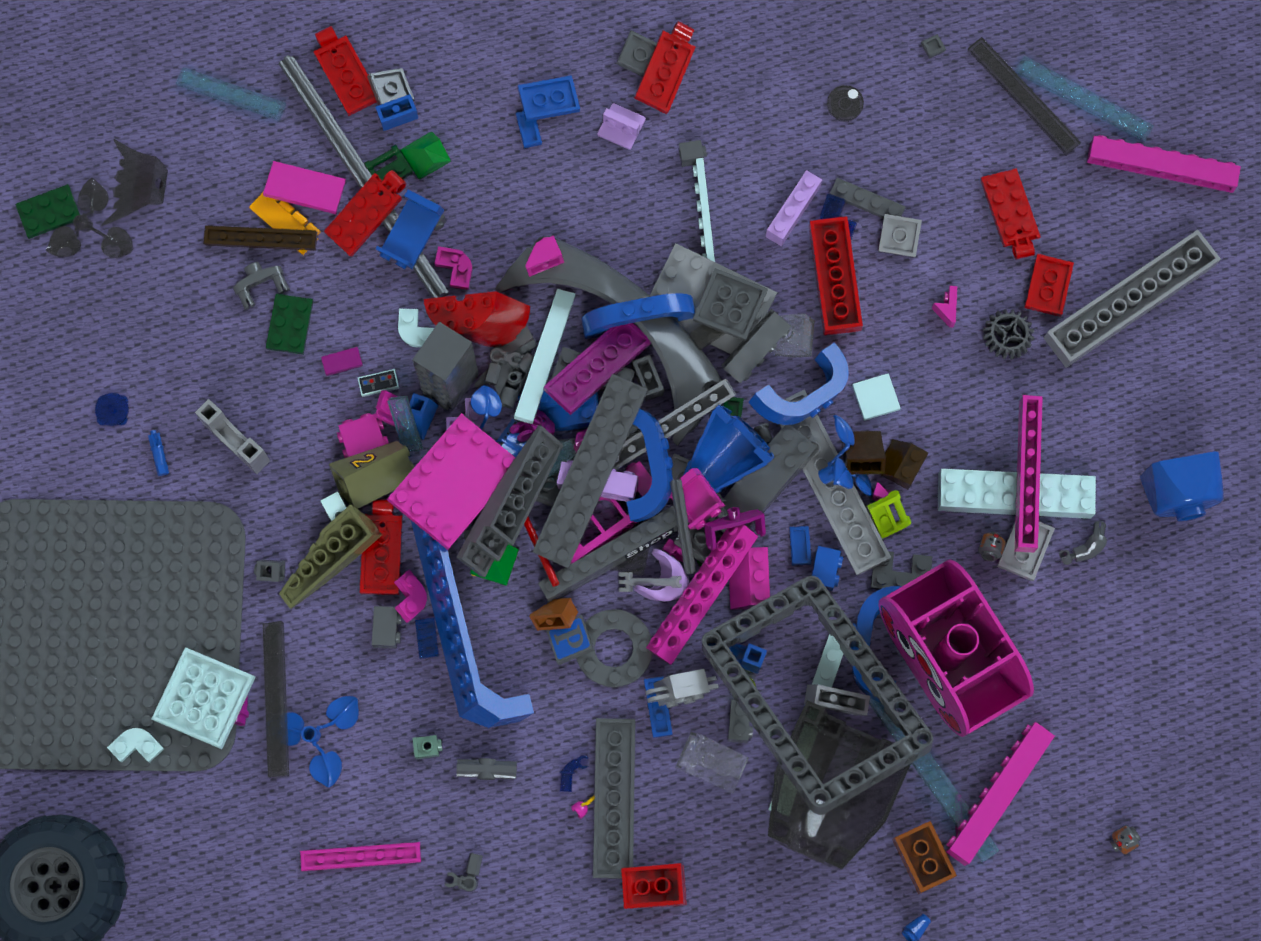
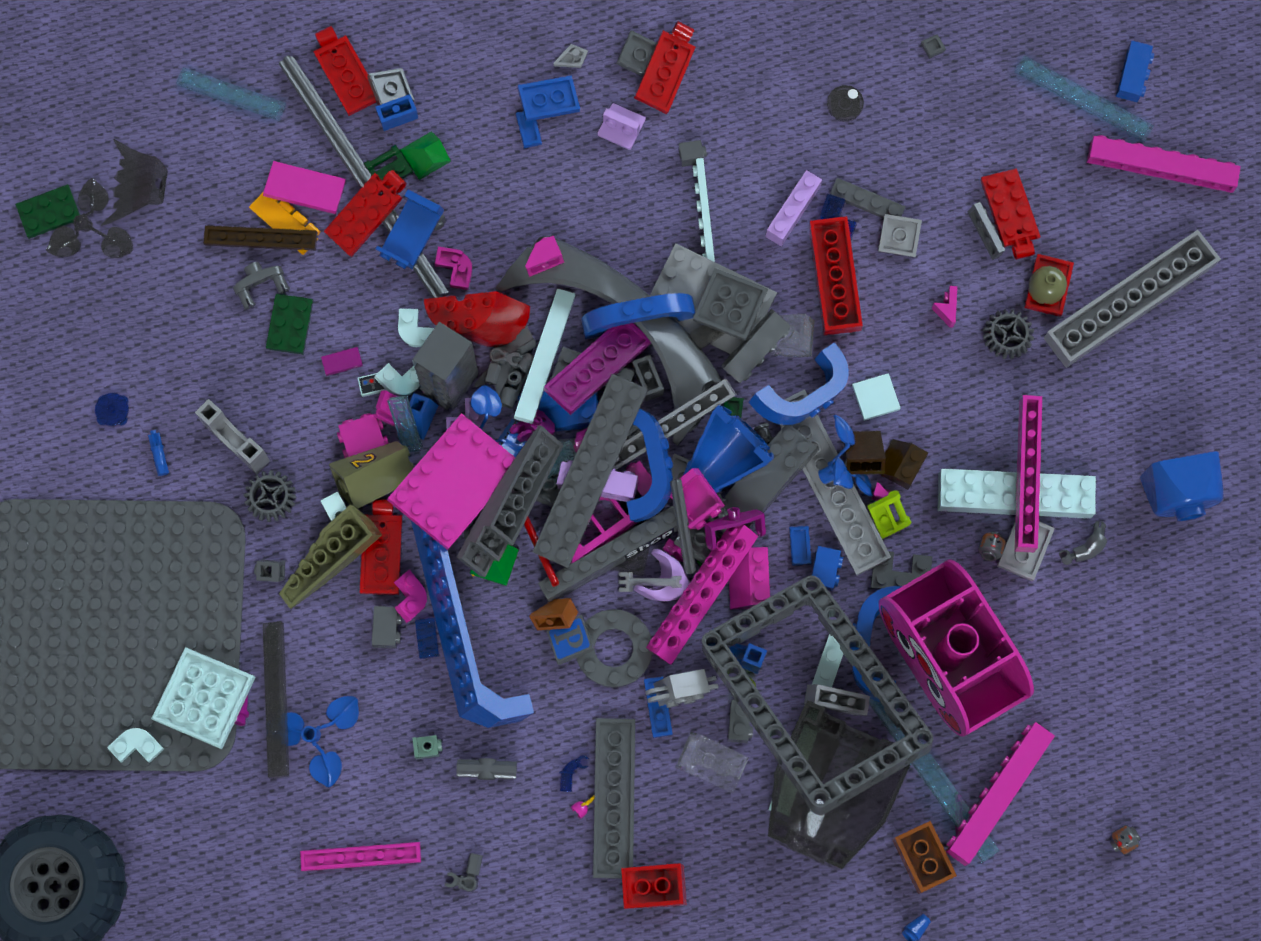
clear smoke tile [968,37,1081,156] -> none
none -> dark grey gear [244,470,297,522]
none -> light aqua plate [374,363,420,396]
none -> light grey piece [553,44,588,68]
none -> dark grey plate [968,202,1005,260]
none -> olive cylinder [1029,266,1067,305]
none -> blue brick [1116,41,1154,102]

